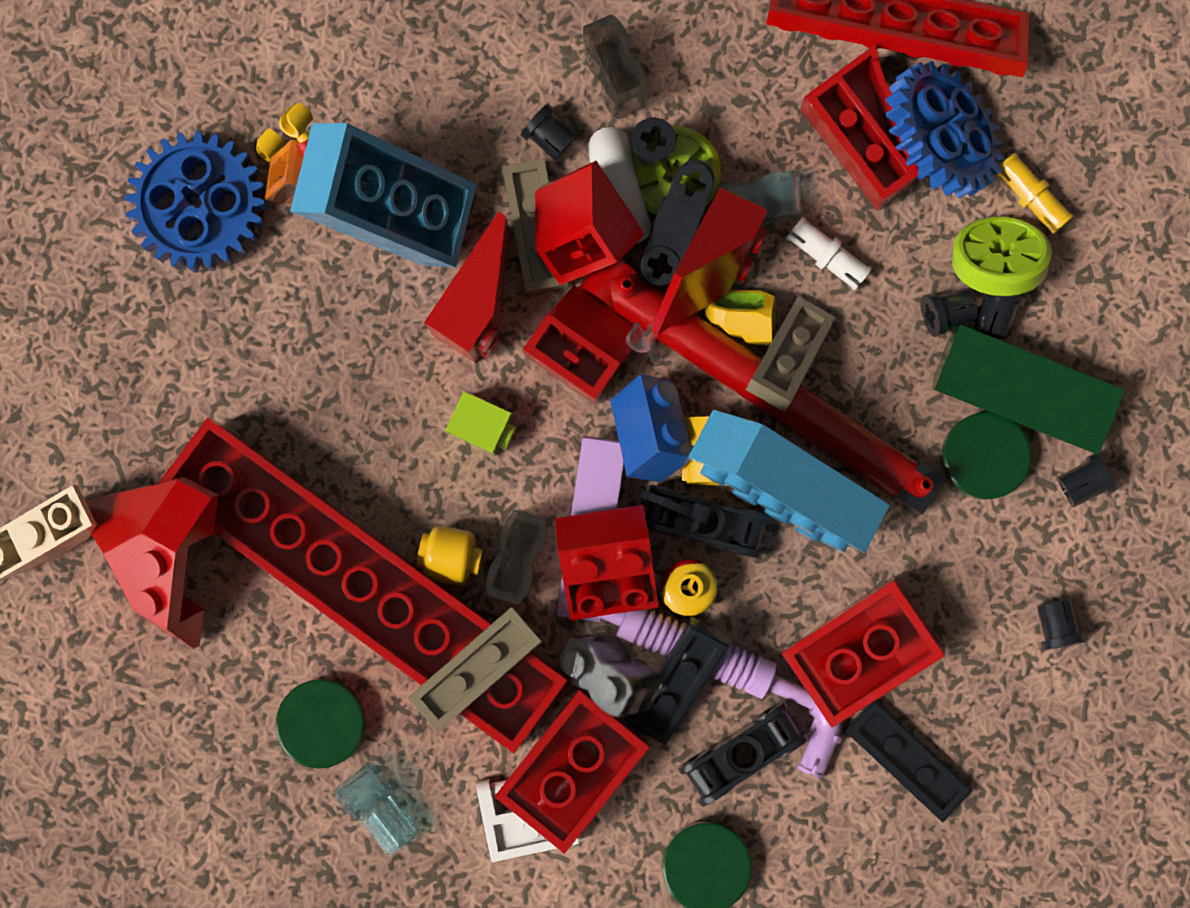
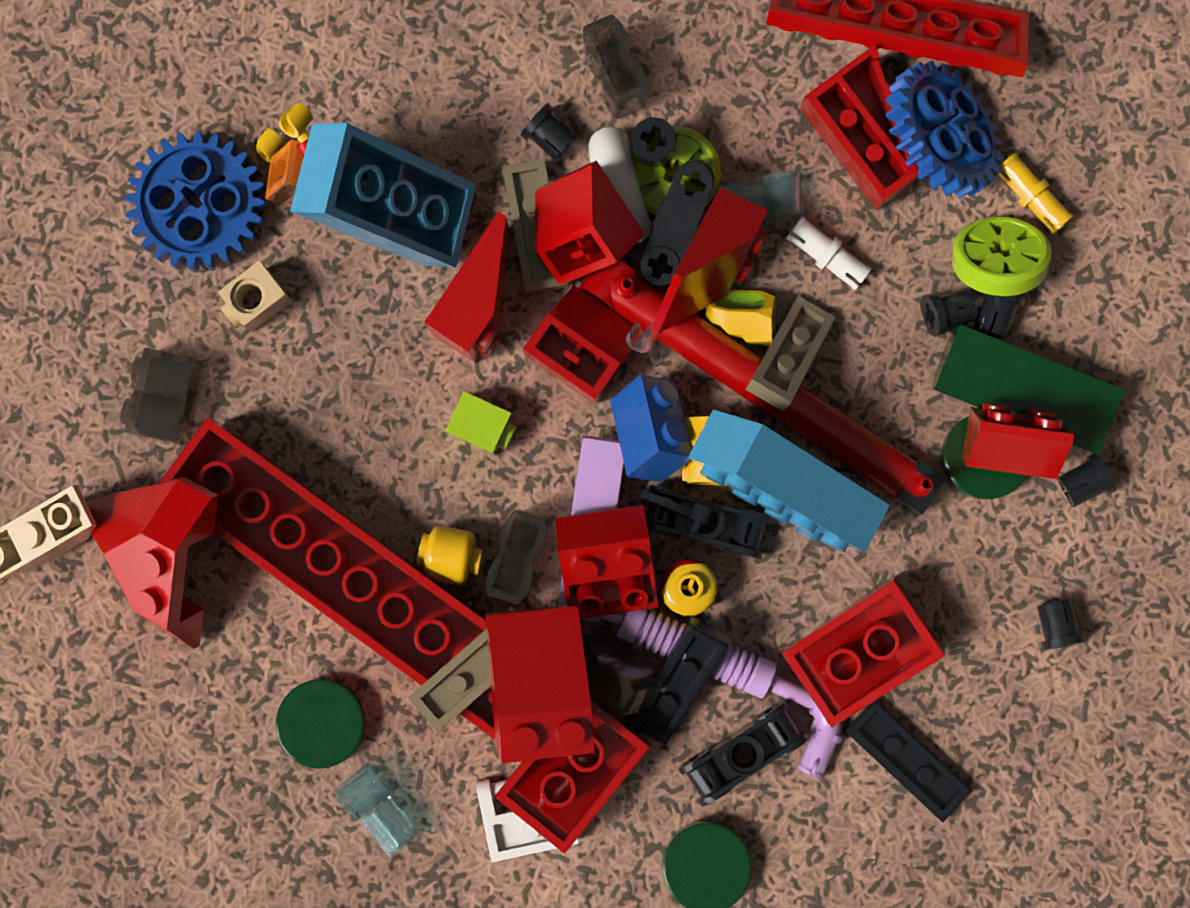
none -> clear smoke brick [120,347,203,446]
none -> tan brick [218,260,293,332]
none -> red slope [486,604,594,764]
none -> red slope [962,402,1074,479]

